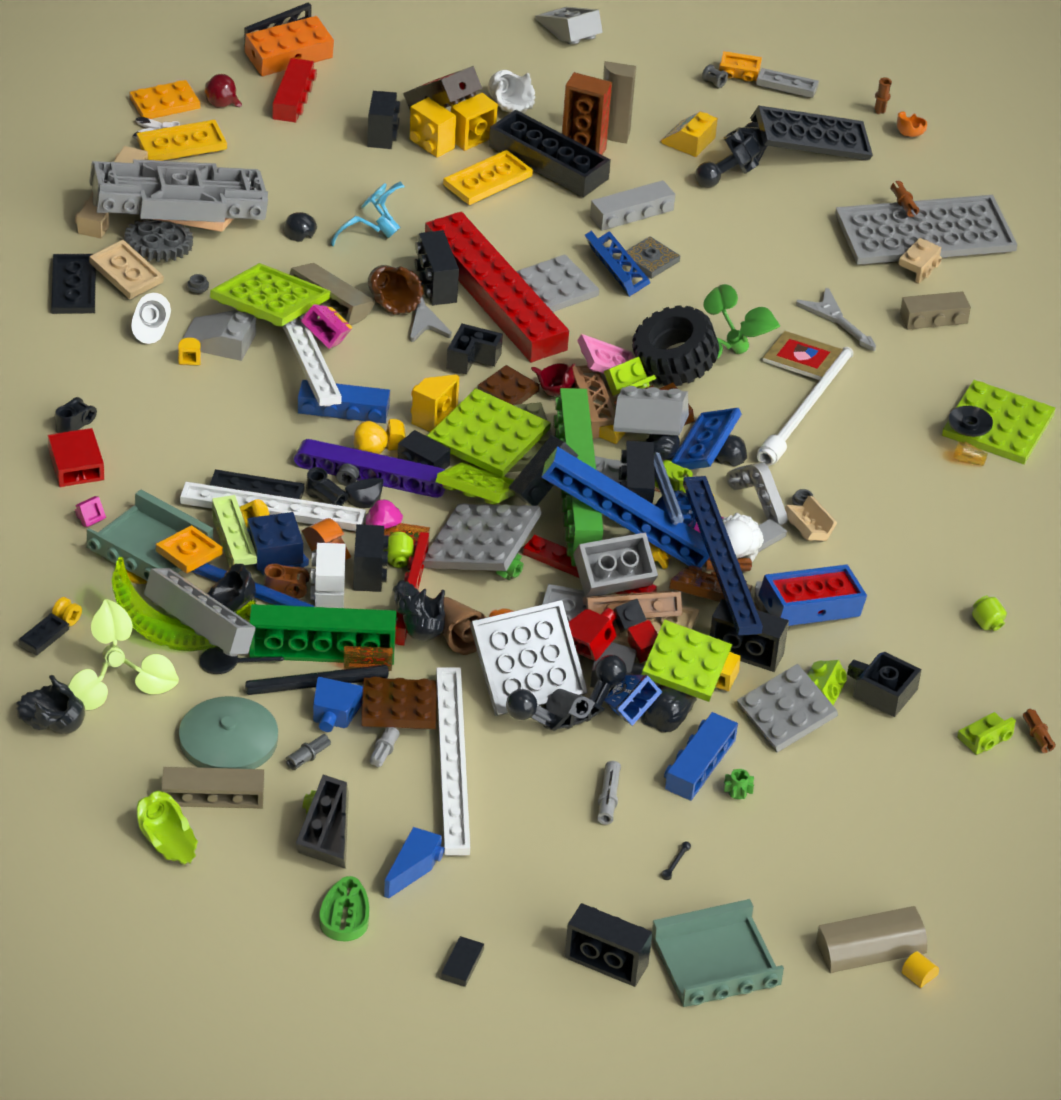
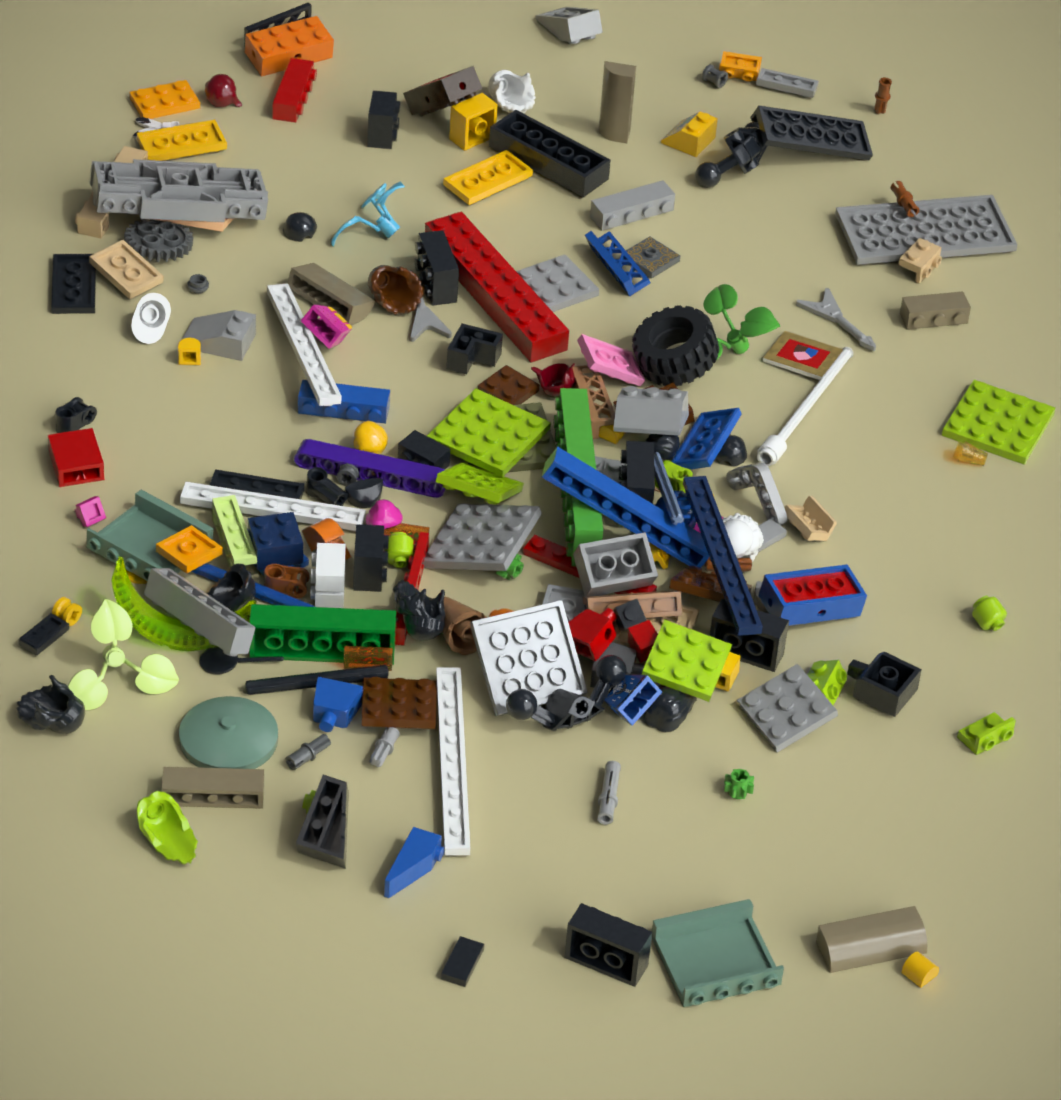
lime plate [210,263,331,326] -> none
yellow brick [239,499,269,528] -> none
bright green piece [319,876,370,942] -> none
yellow brick [386,419,406,451] -> none
yellow brick [409,97,456,158] -> none
yellow slope [410,374,460,432] -> none
black brick [508,435,579,506] -> none
dark orange brick [562,72,612,155] -> none
lime bracket [604,357,656,396] -> none
black hinge [662,841,691,880] -> none
blue brick [664,712,738,801] -> none
dark grey plate [792,489,813,506] -> none
orange hair [897,111,927,137] -> none
black dish [948,406,993,437] -> none
dark orange axle [1023,708,1056,753] -> none

